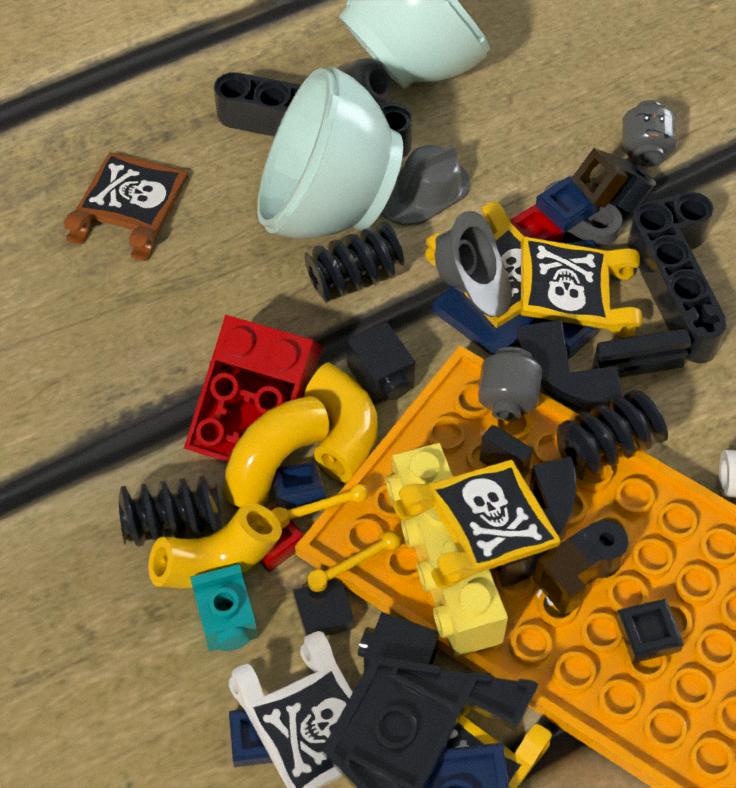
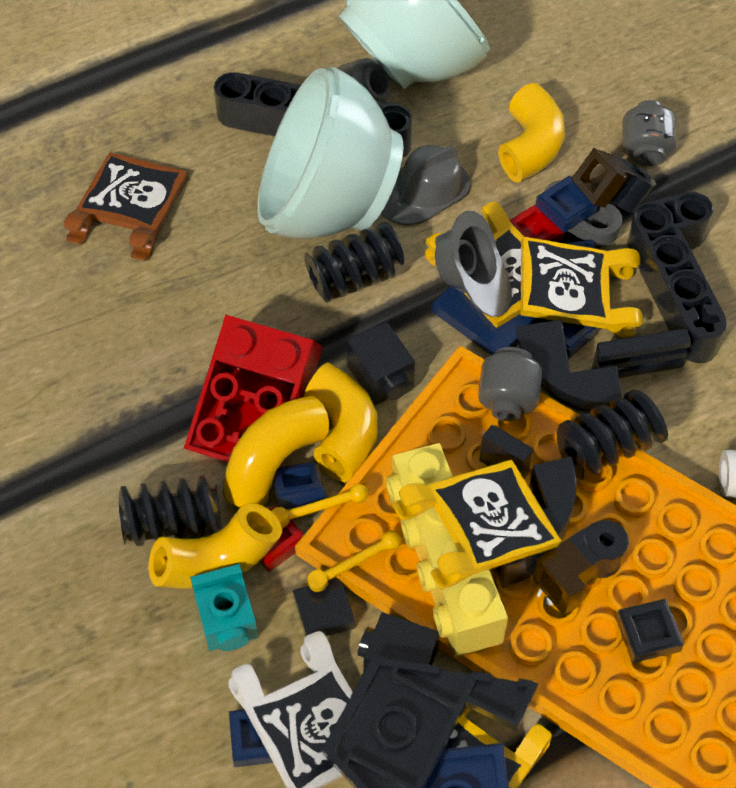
none -> yellow cylinder [498,83,565,183]

